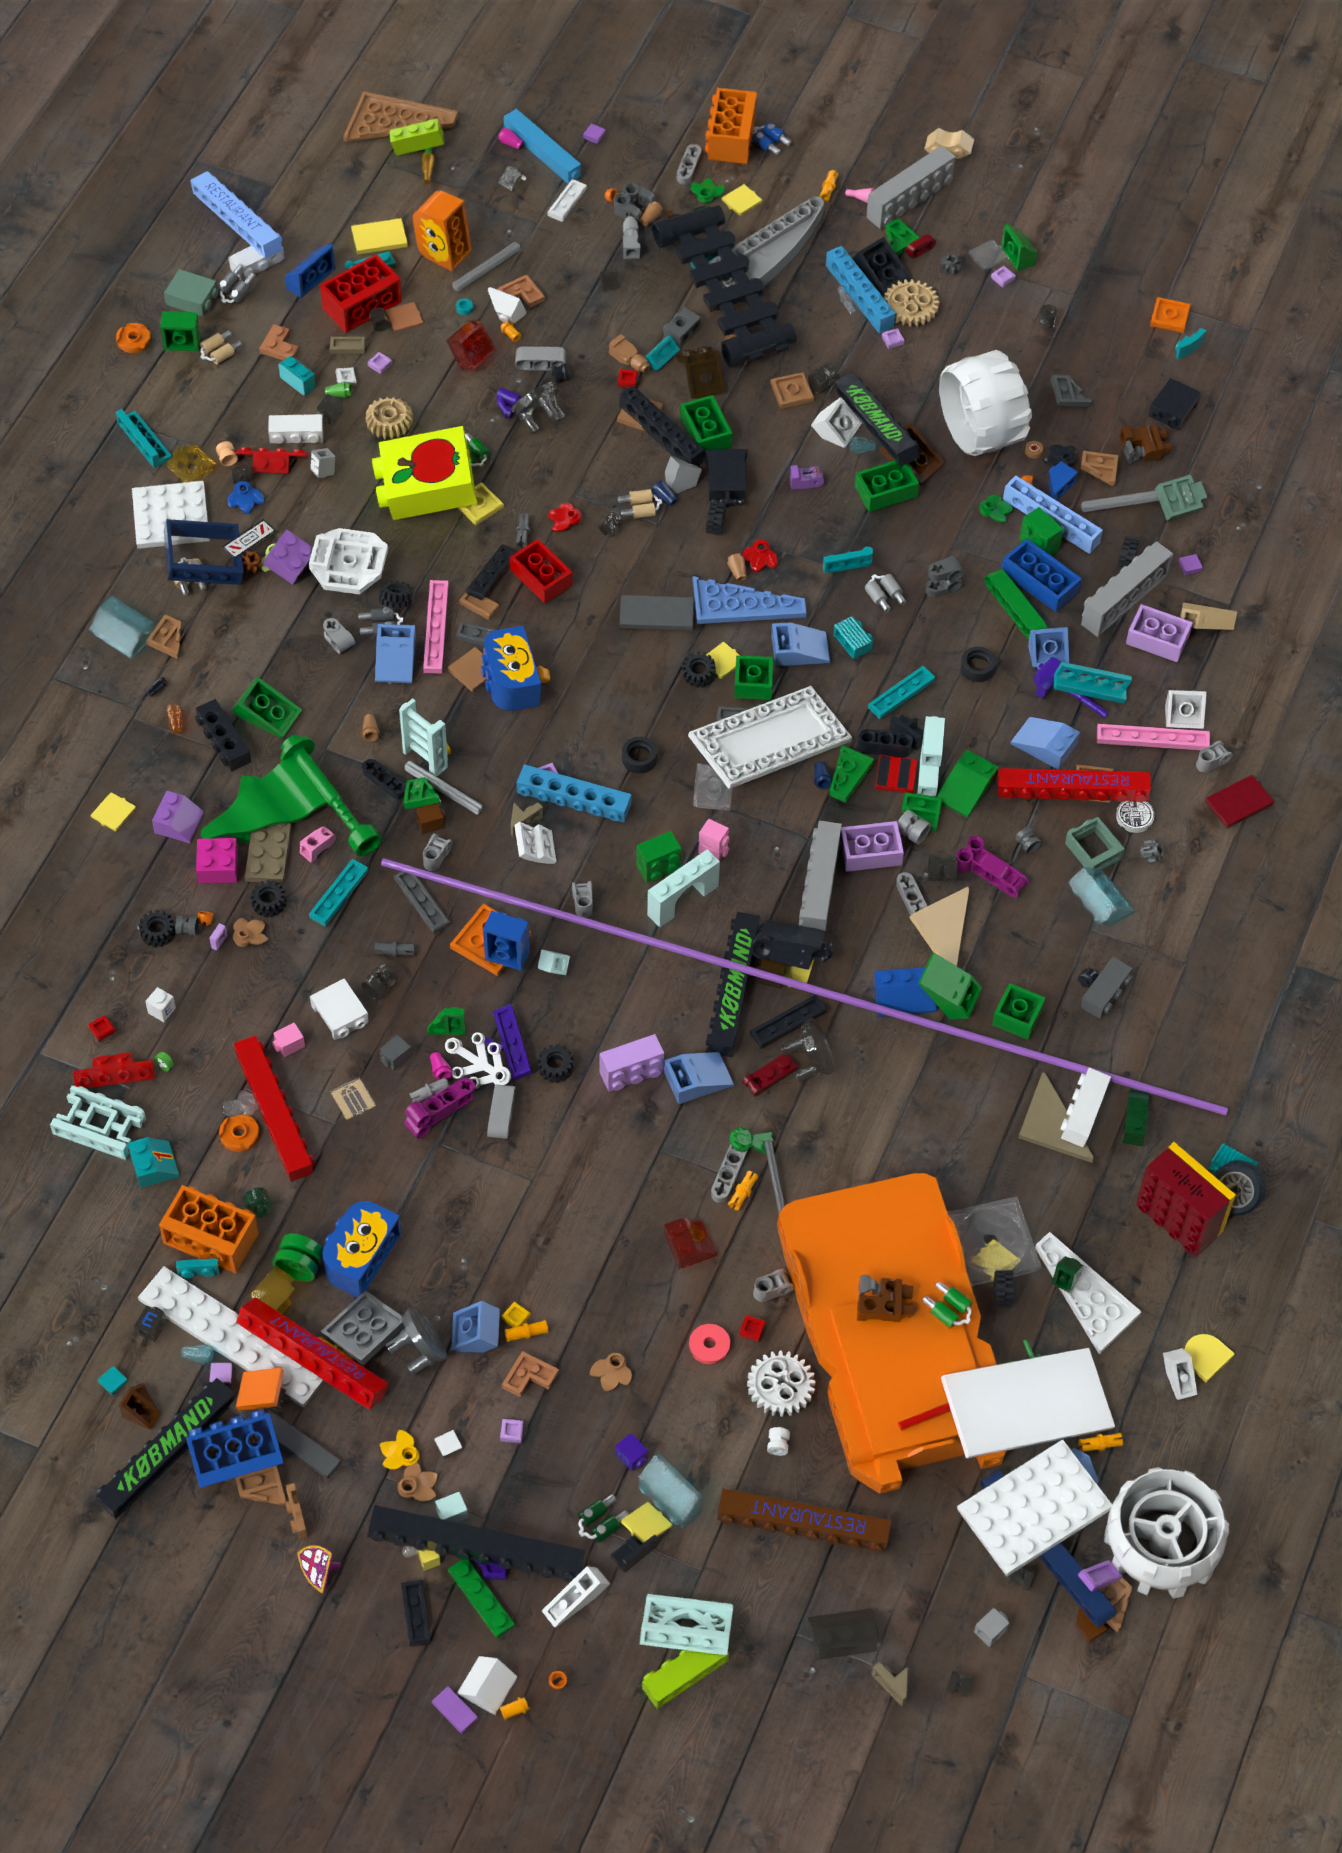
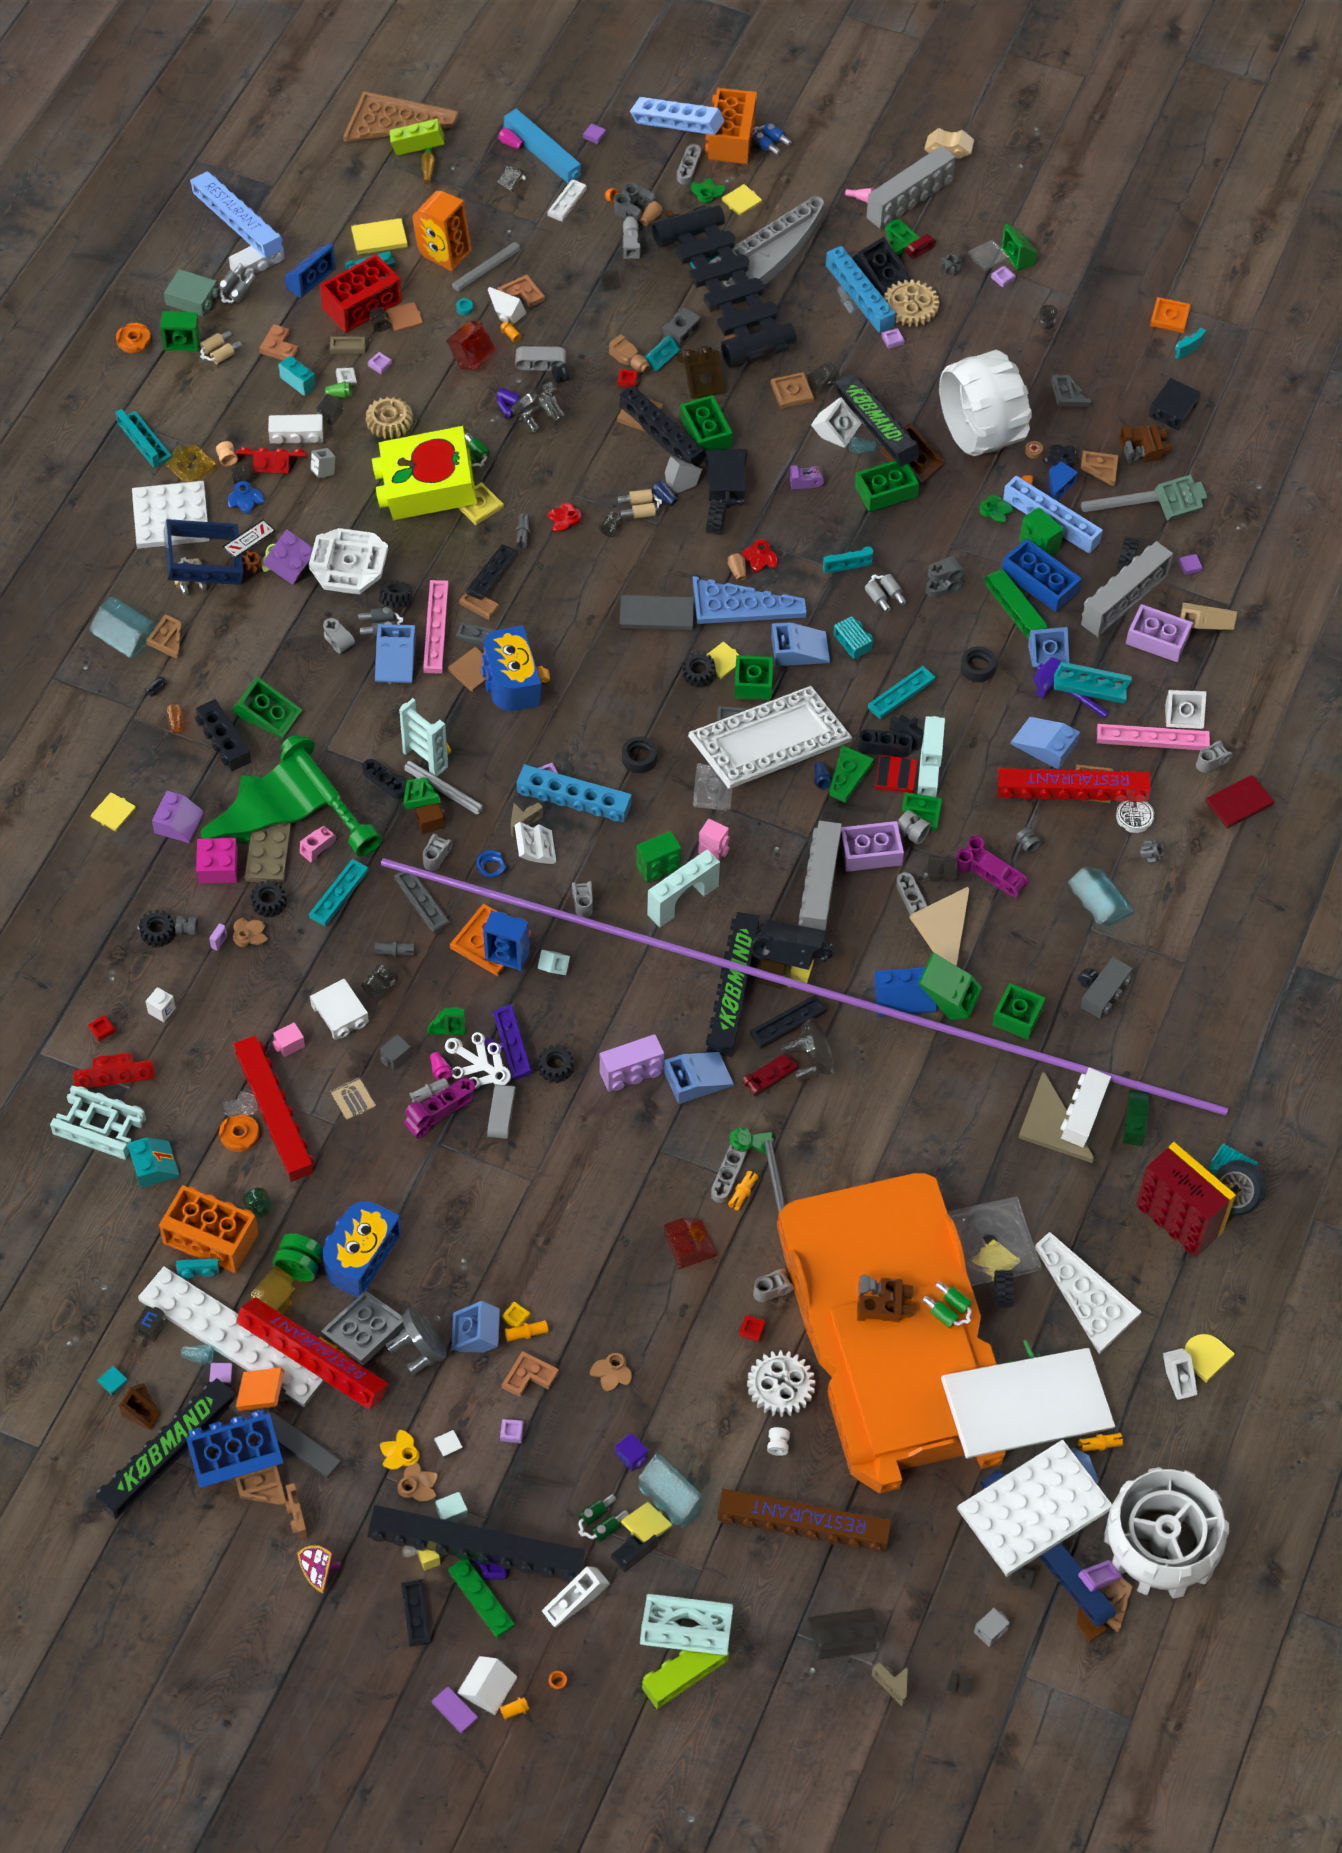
bright green tile [154,1052,174,1072] -> none
orange hinge [198,911,213,926] -> none
medium nougat cone [361,714,380,742] -> none
red brick [510,539,573,604] -> none
coral tile [689,1324,730,1364] -> none
light orange pin [819,170,839,202] -> none
red bar [898,1403,951,1431] -> none
green slope [936,750,999,818] -> none
dark green slope [1052,1256,1084,1293] -> none
sand green window [1065,817,1125,876] -> none
none -> blue piece [476,850,506,878]
none -> light blue brick [630,97,724,135]

